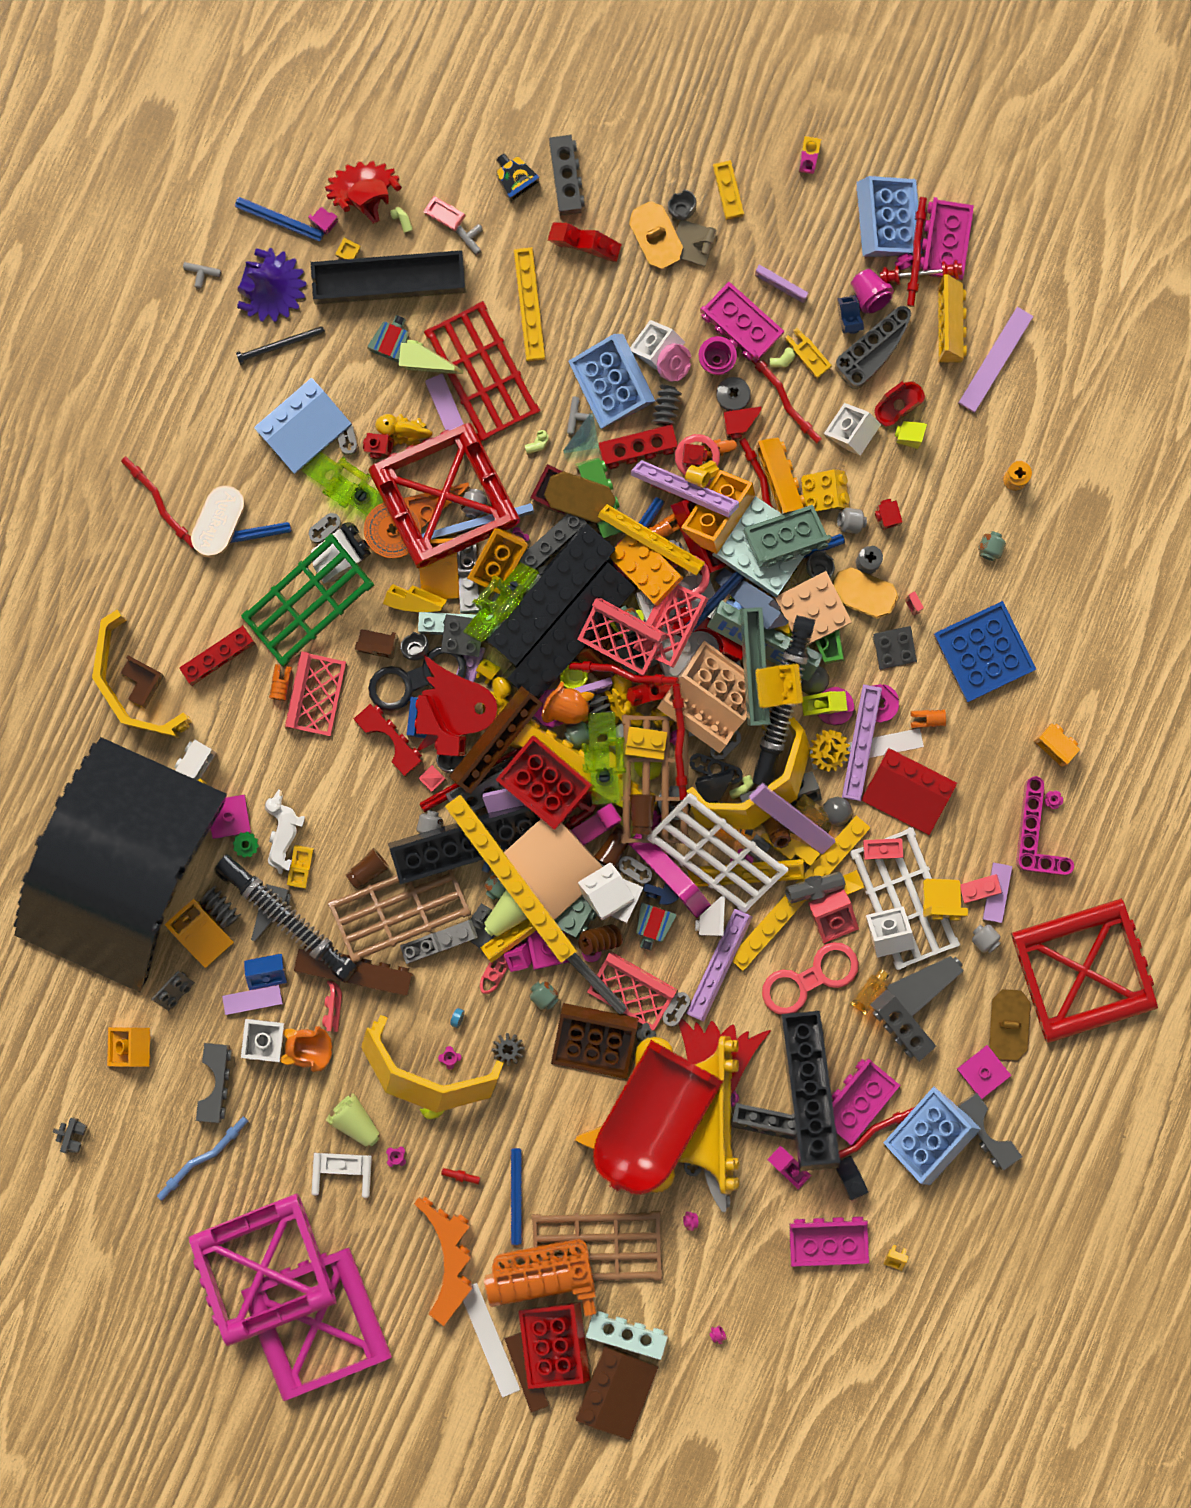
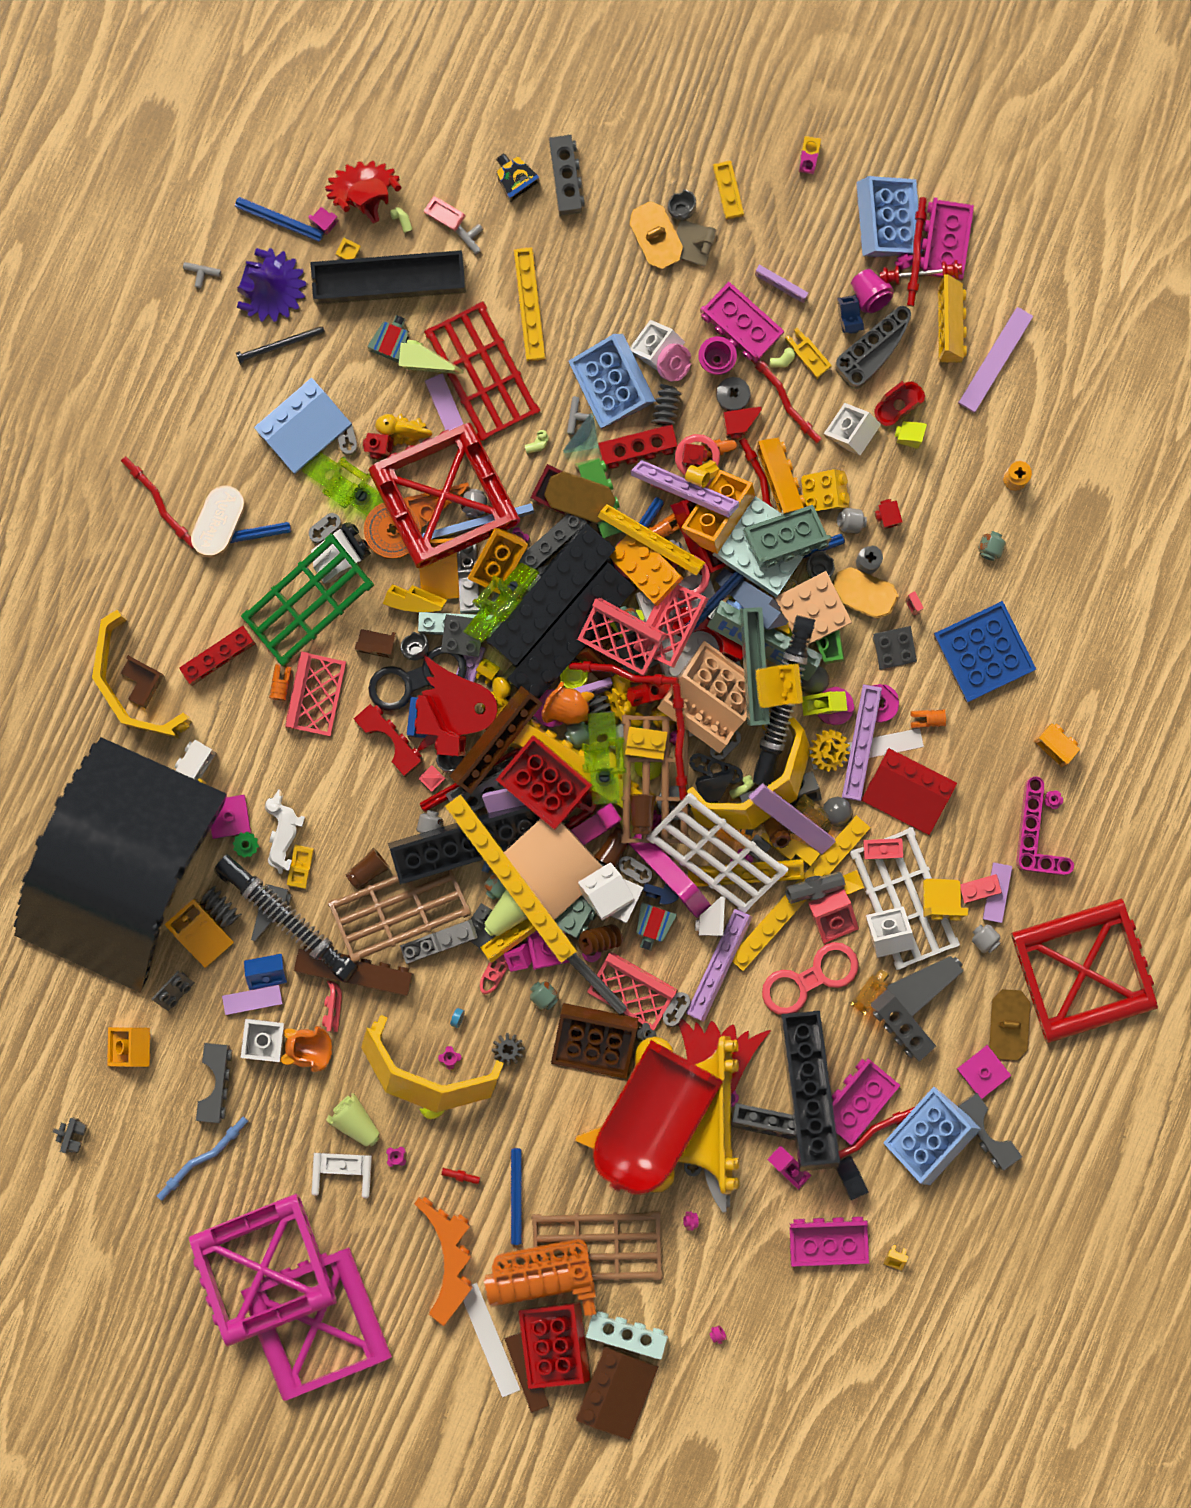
red arch [548,222,622,262] -> none

